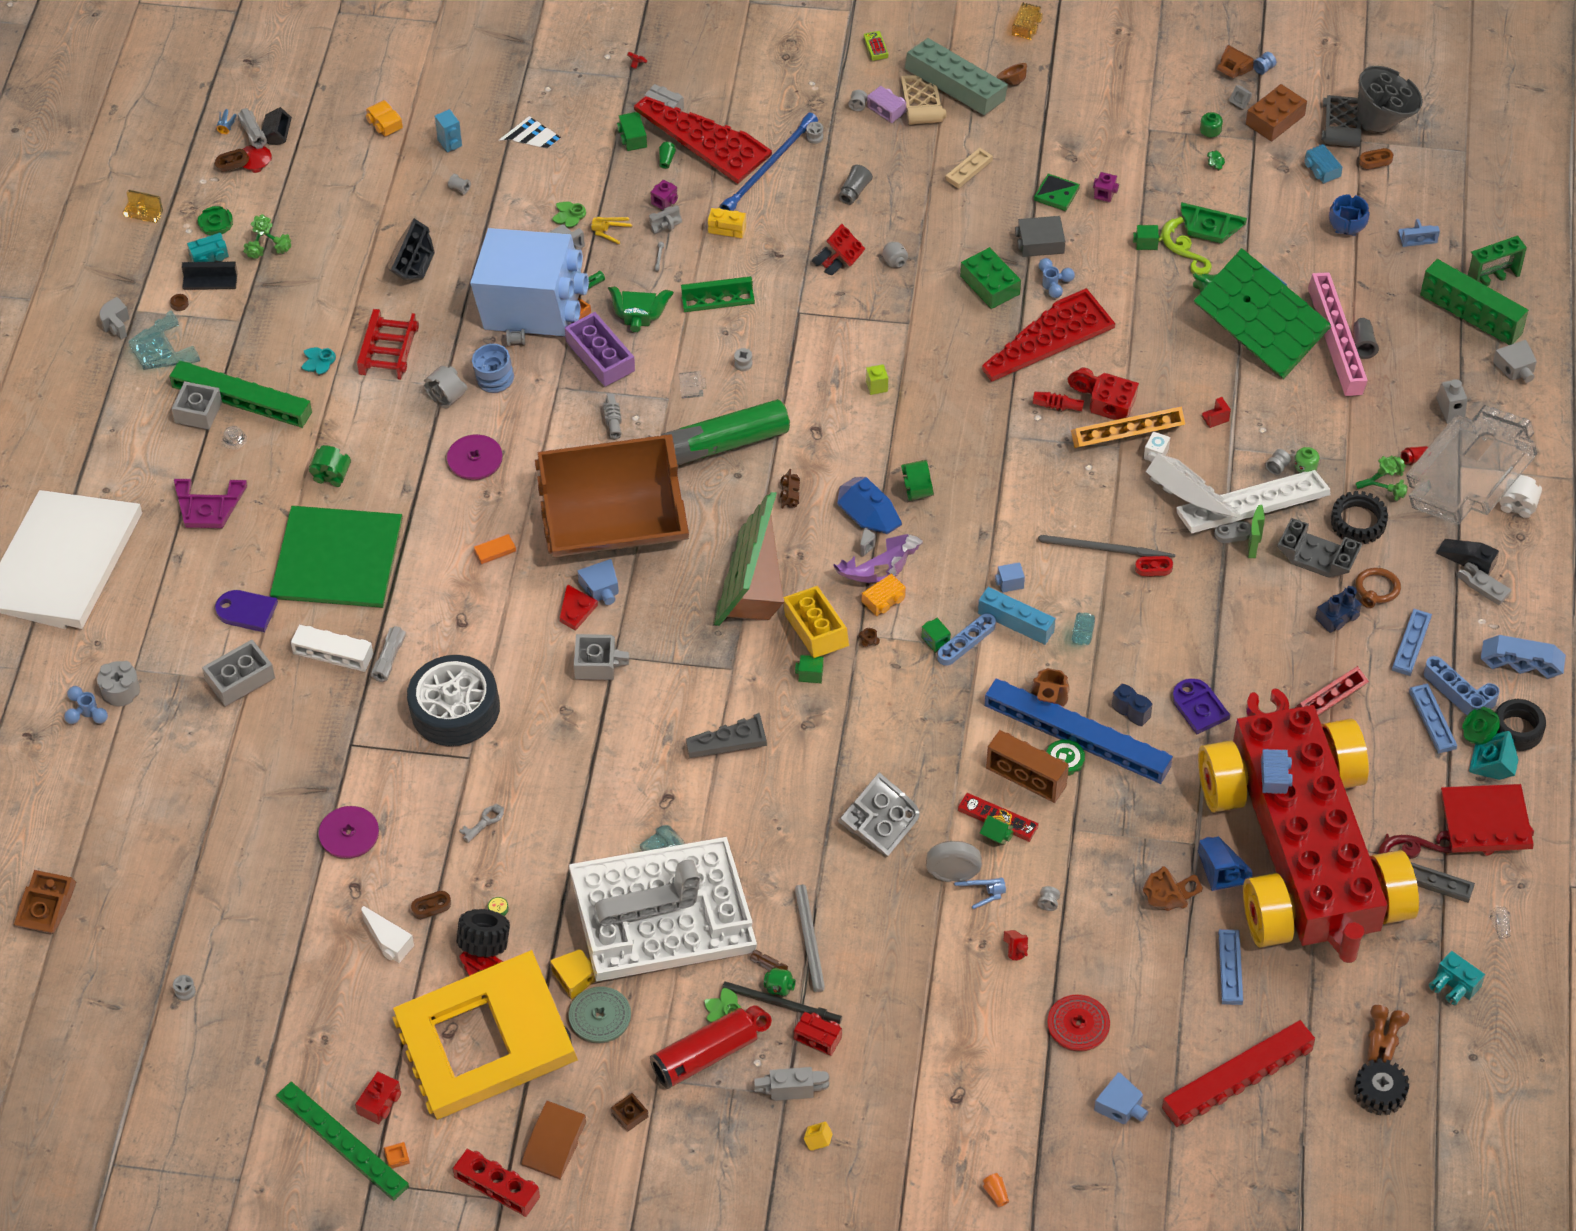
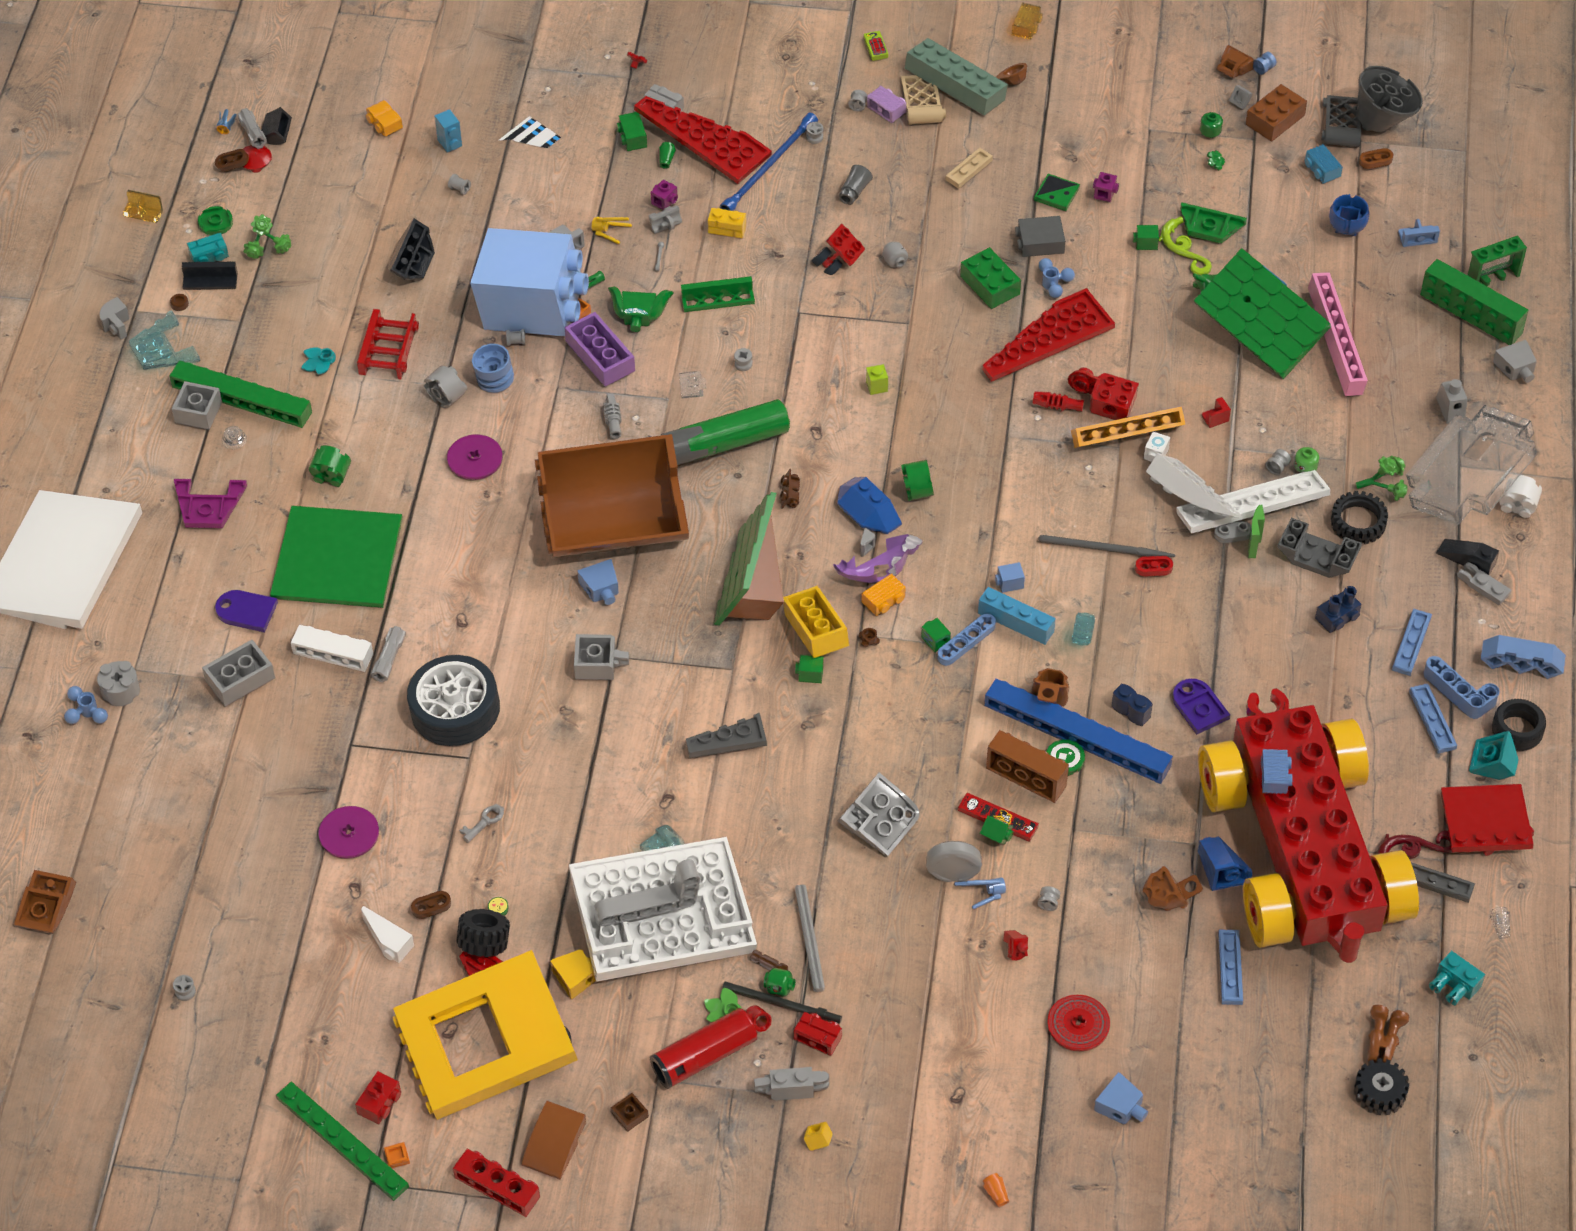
orange tile [474,534,516,564] -> none
bright green plate [552,201,586,227] -> none
red wing [560,585,598,631] -> none
sand green piece [569,987,631,1043] -> none
red brick [1162,1020,1315,1128] -> none
brick [1295,666,1369,716] -> none
dark grey plant [1353,318,1379,359] -> none
dark orange piece [1355,568,1401,608] -> none
red cone [1401,446,1430,465] -> none
green tile [1462,707,1500,745] -> none

